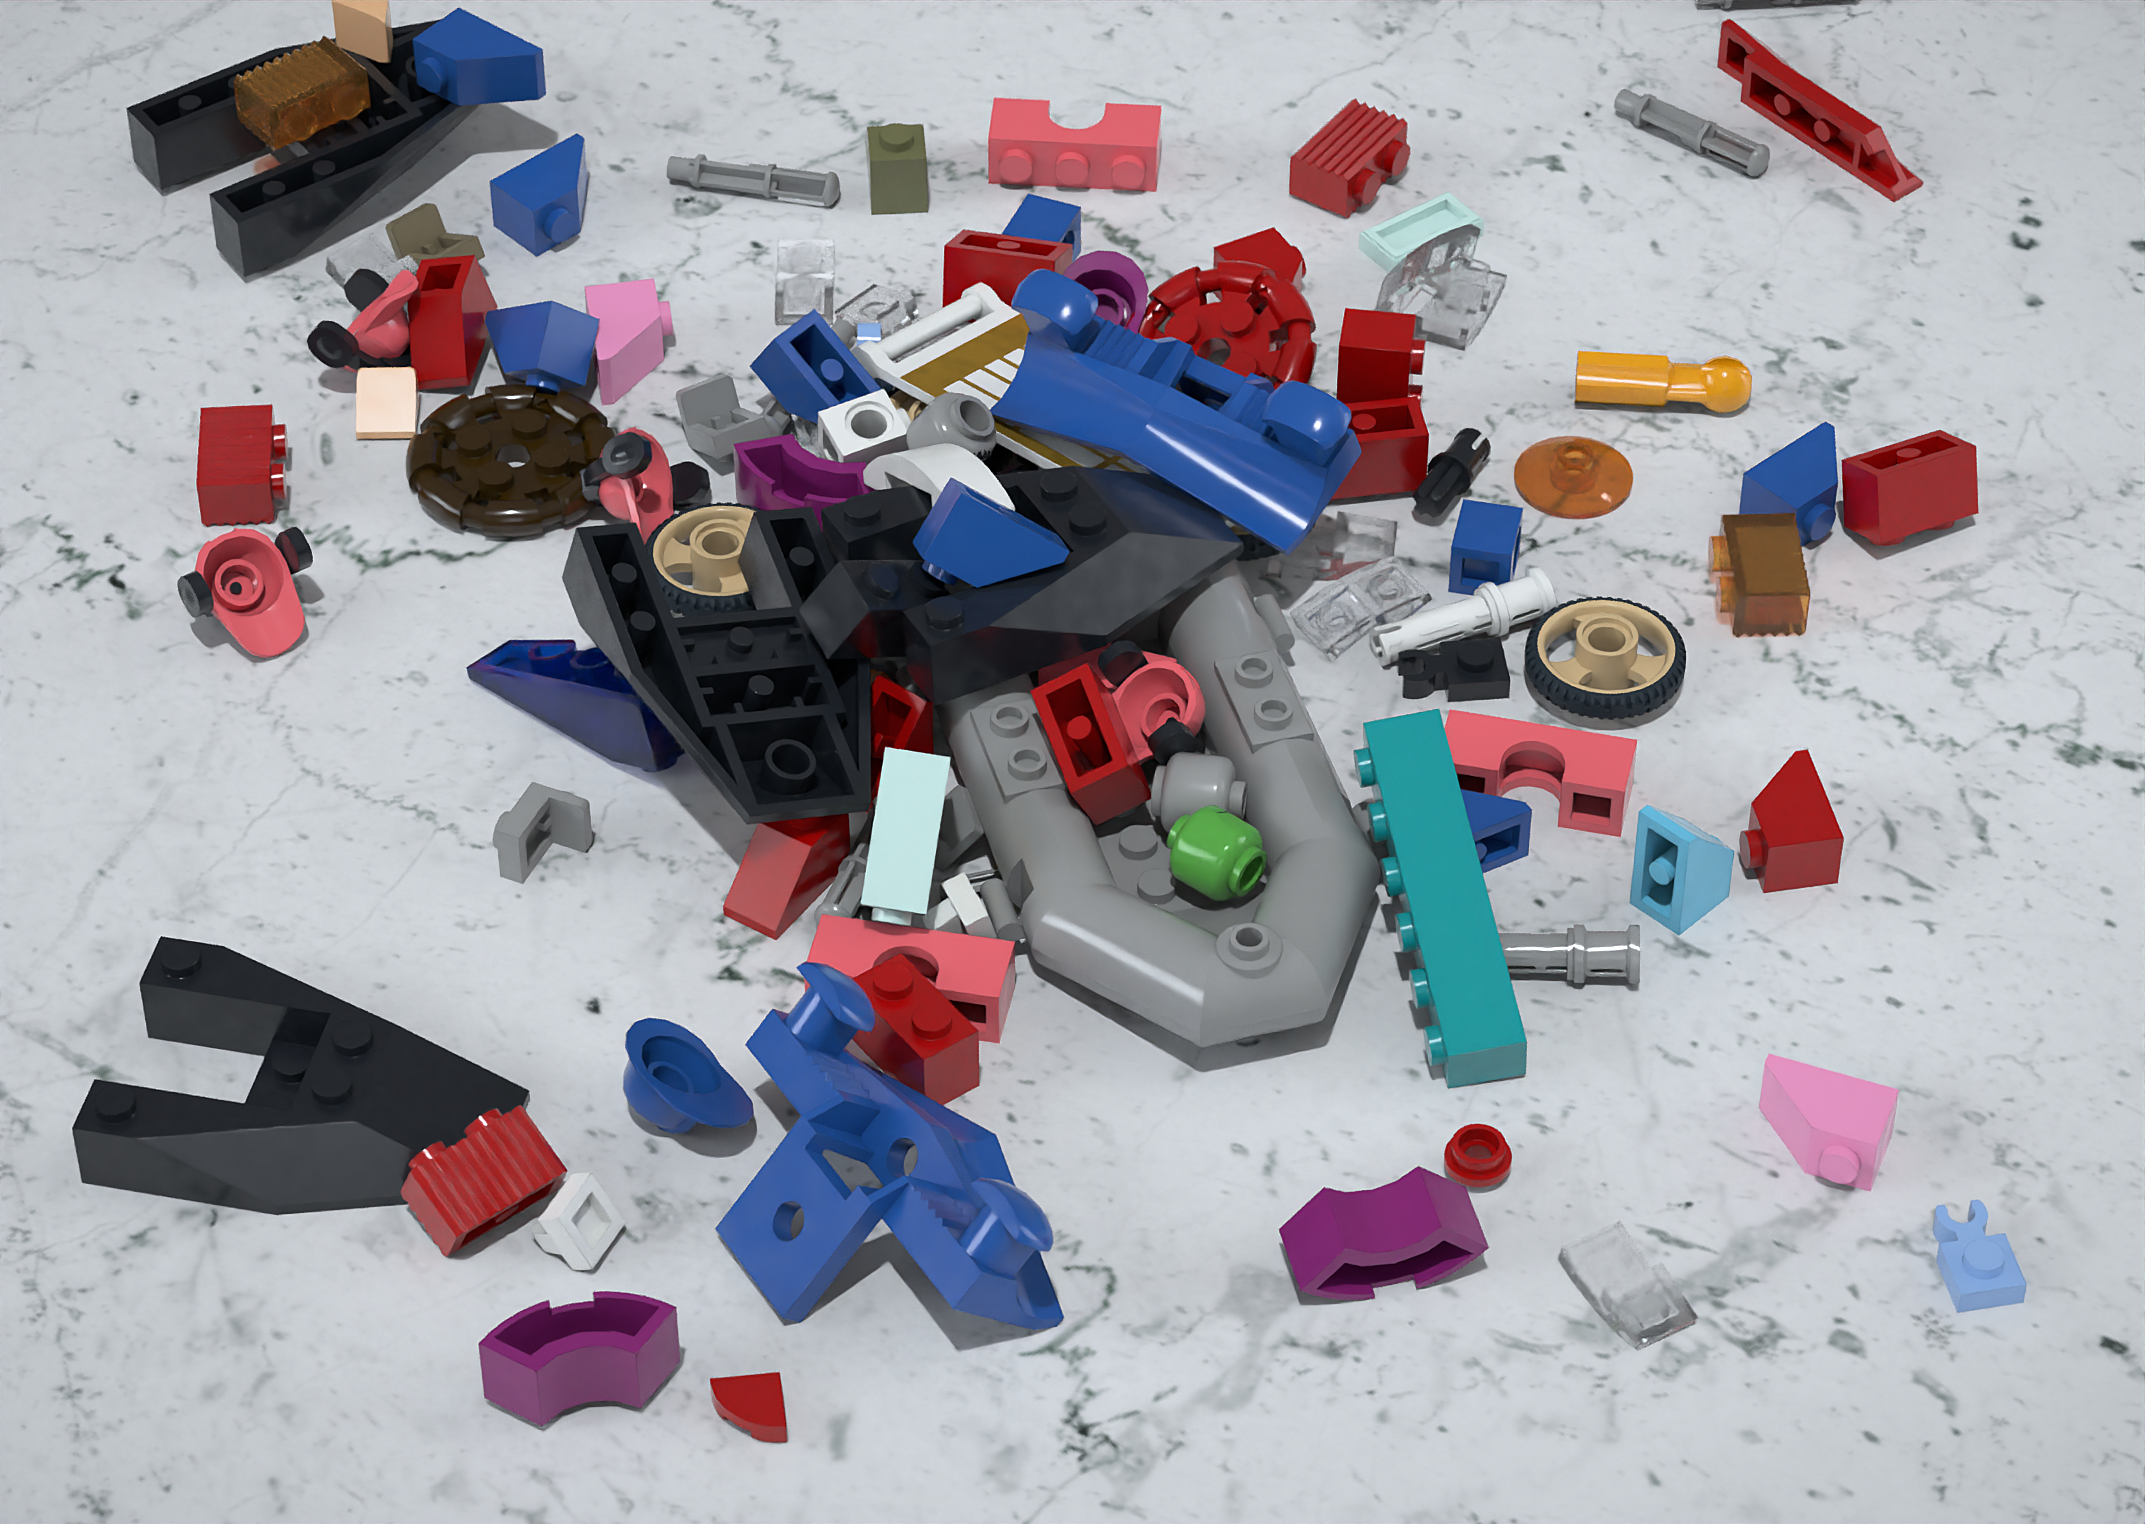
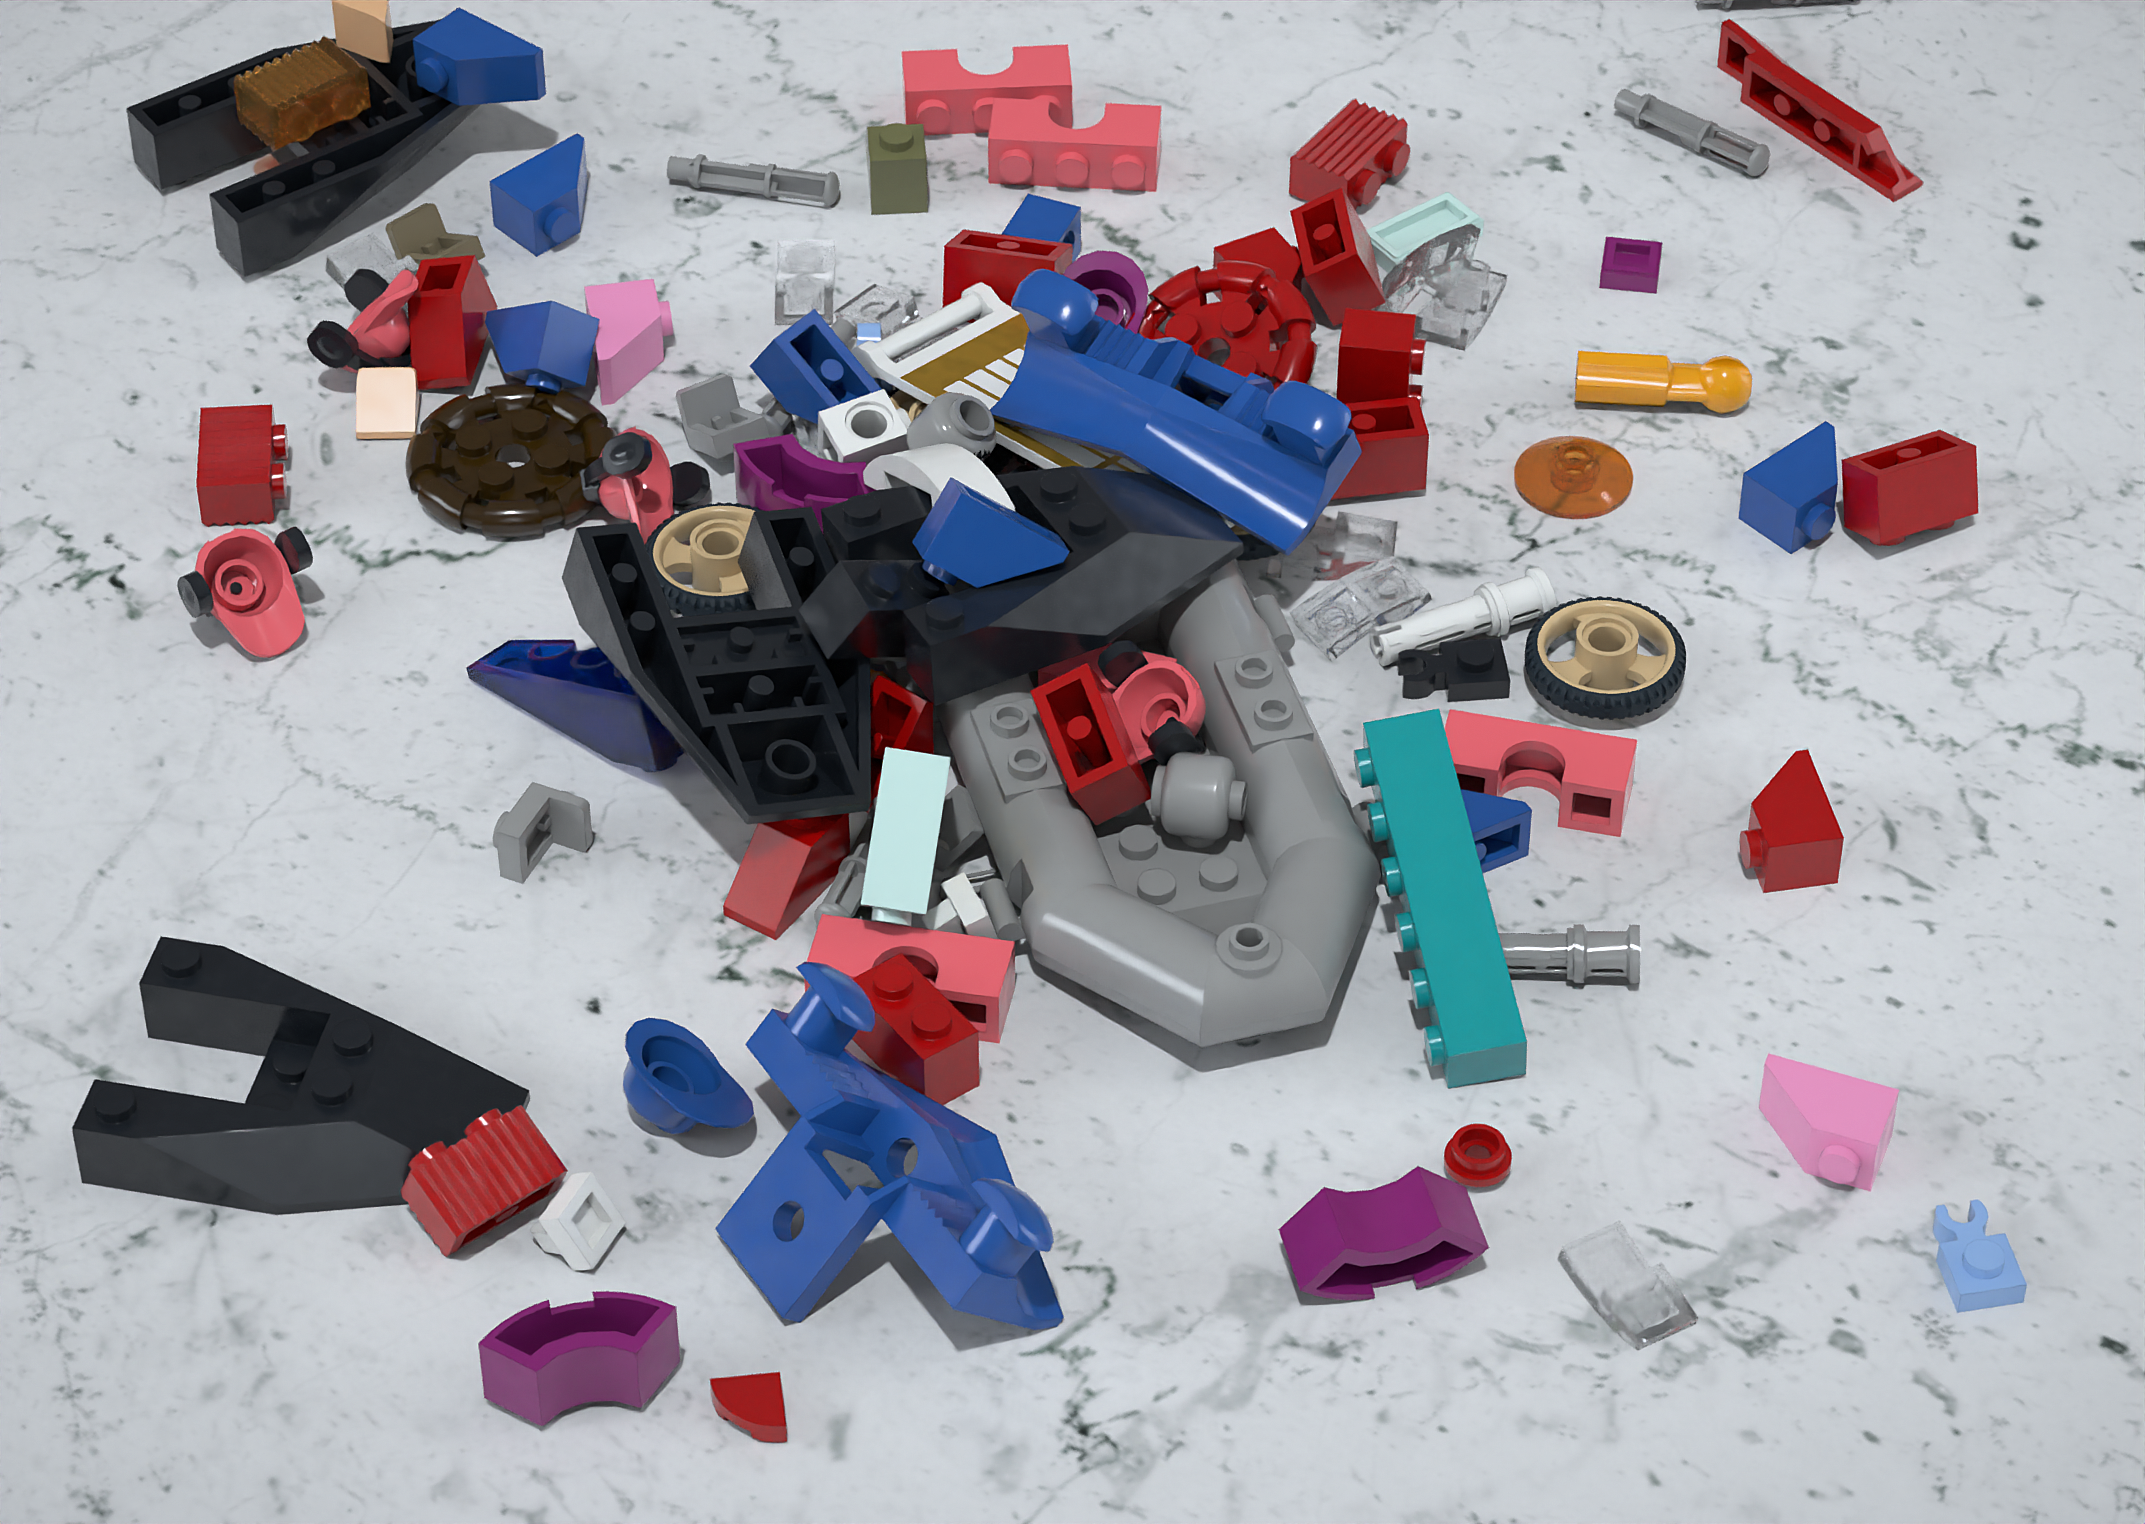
bright green head [1167,805,1267,902] -> none
black axle [1412,428,1491,518] -> none
blue brick [1448,499,1523,596] -> none
medium azure slope [1630,805,1734,935] -> none
clear orange brick [1708,513,1810,638] -> none
none -> coral arch [902,44,1072,135]
none -> red brick [1290,187,1386,327]
none -> magenta tile [1599,237,1663,294]

